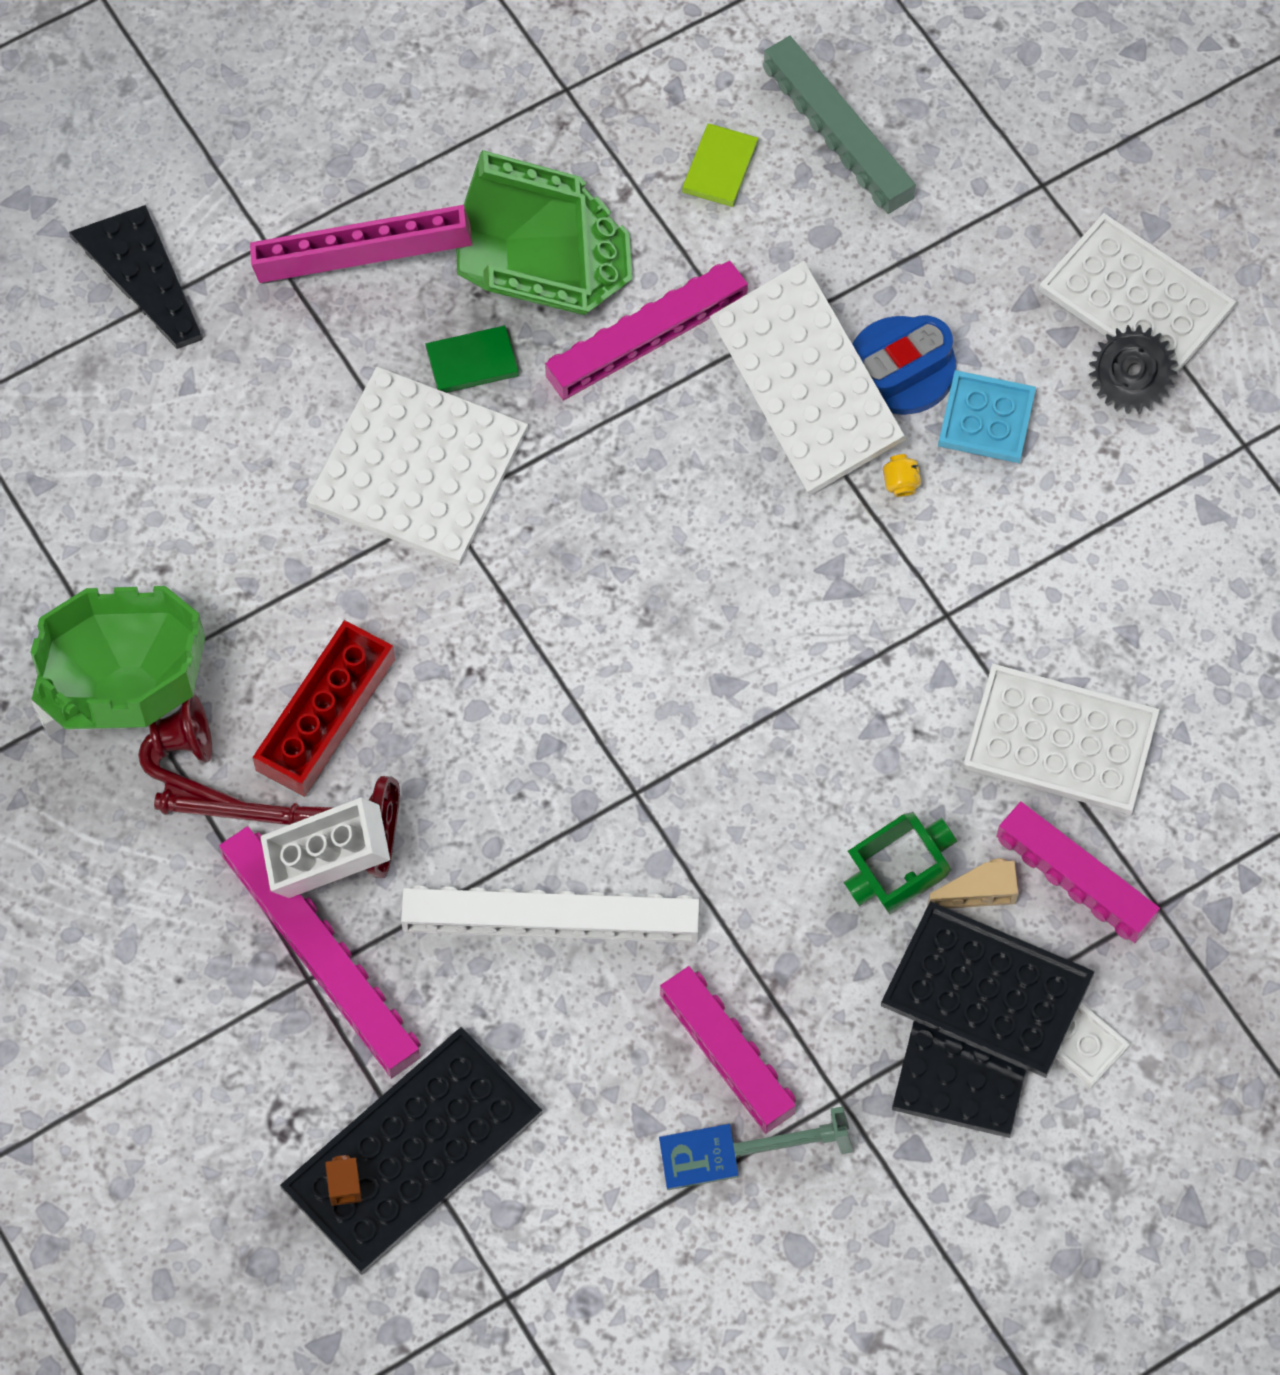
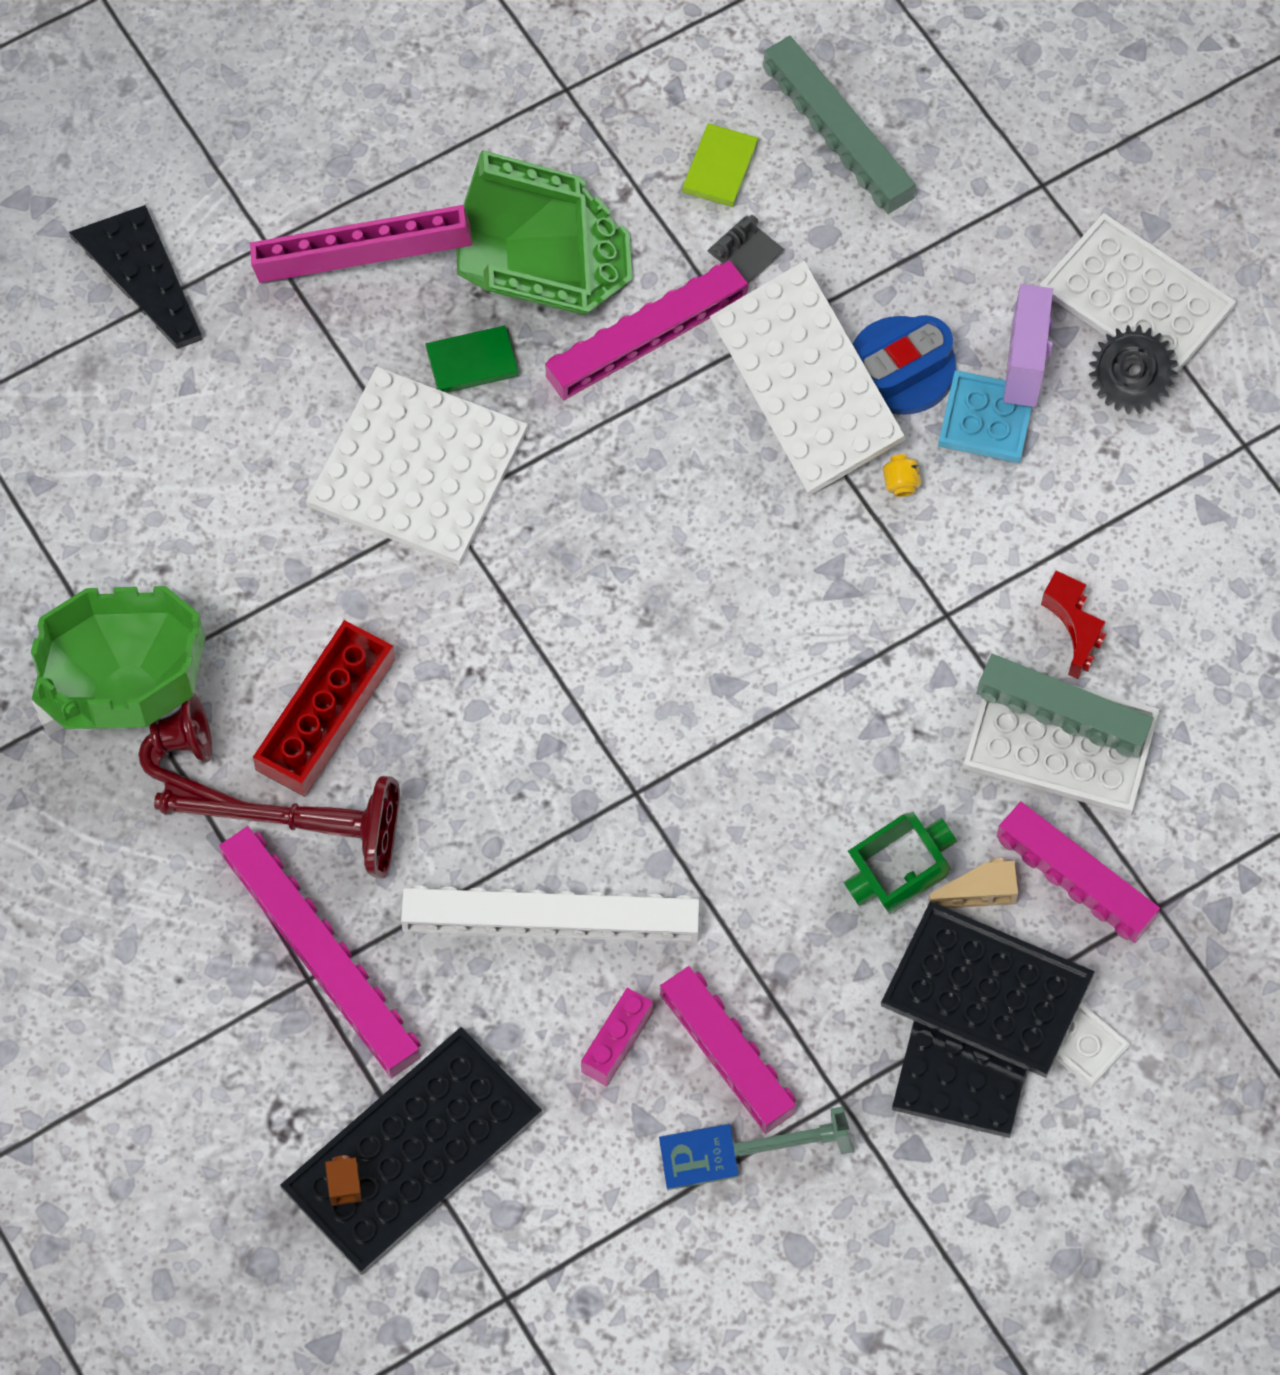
white brick [260,797,390,898] -> none
none -> dark pink brick [581,987,653,1087]
none -> dark grey hinge [707,215,784,283]
none -> sand green brick [976,653,1154,758]
none -> lavender brick [1003,284,1053,407]
none -> red arch [1041,570,1107,679]

